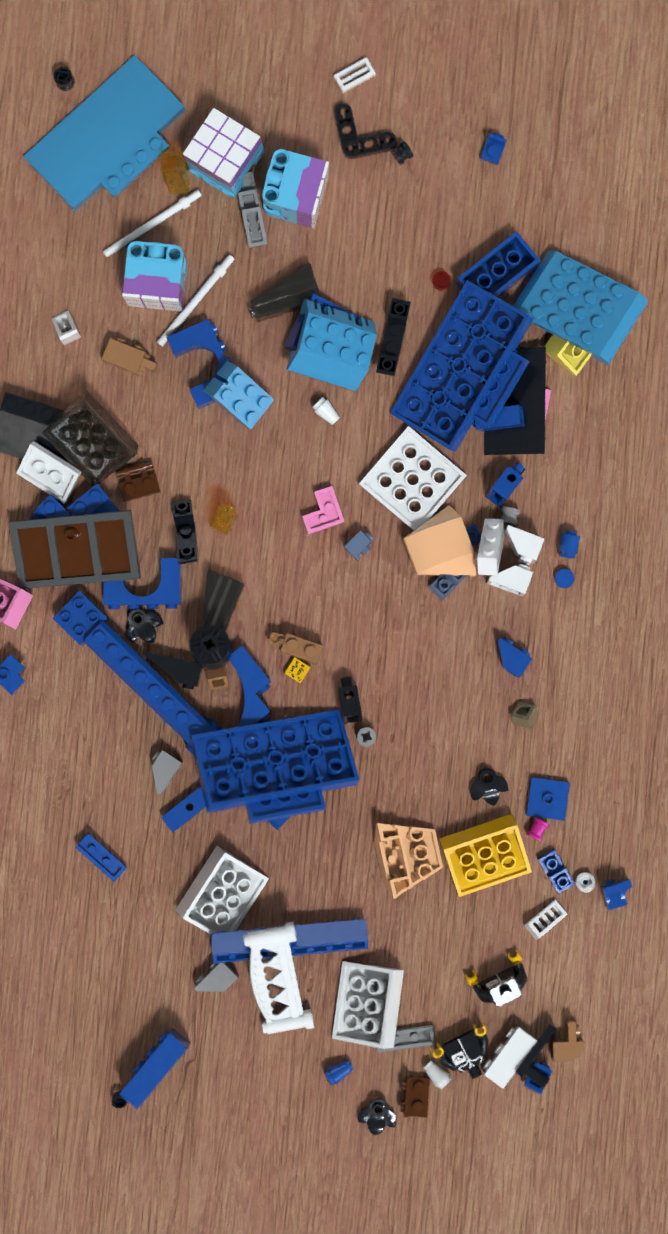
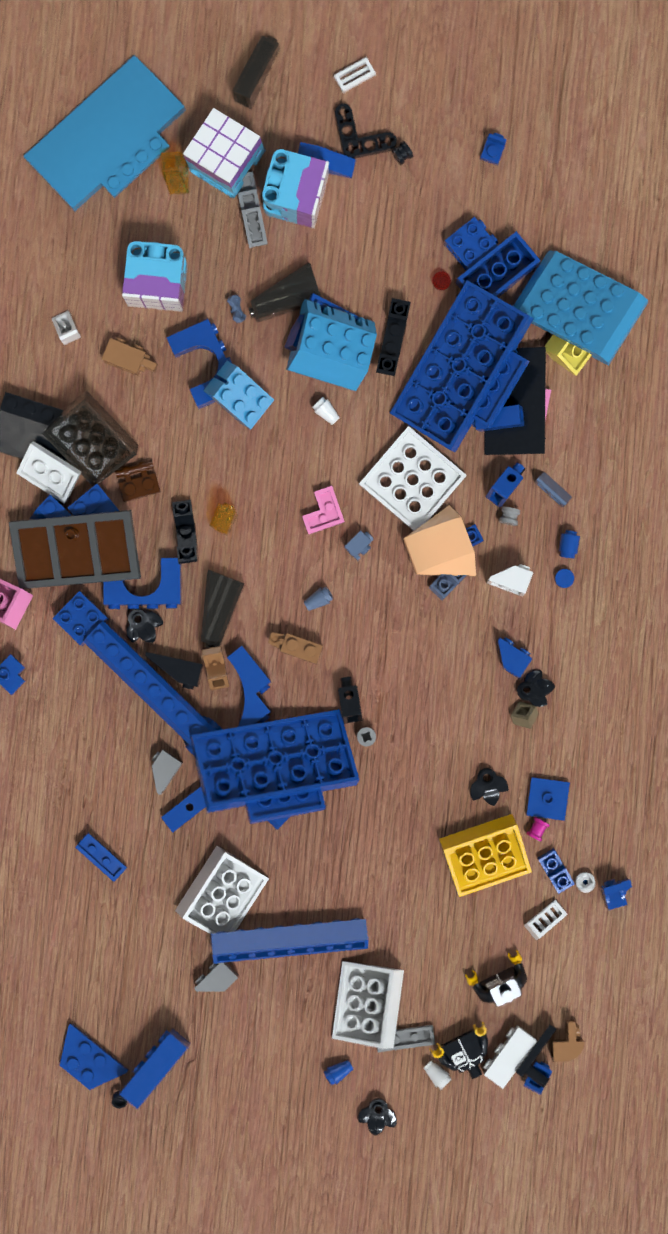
black wheel [54,67,75,91] -> none
white bar [103,190,202,257] -> none
white bar [157,255,235,347] -> none
black wheel [189,625,232,670] -> none
white piece [244,922,314,1034] -> none
yellow tile [285,657,311,684] -> none
light nougat wedge [374,823,443,899] -> none
reddish brown bracket [400,1075,430,1118] -> none
white brick [477,518,505,576] -> none
white slope [505,525,544,565] -> none
none -> blue wing [60,1023,128,1090]
none -> sand blue piece [227,295,246,323]
none -> clear smoke slope [232,35,280,109]
none -> blue slope [298,142,356,178]
none -> sand blue cone [304,586,333,611]
none -> blue brick [444,217,498,271]
none -> black plate [517,670,555,707]
none -> sand blue slope [535,472,572,507]

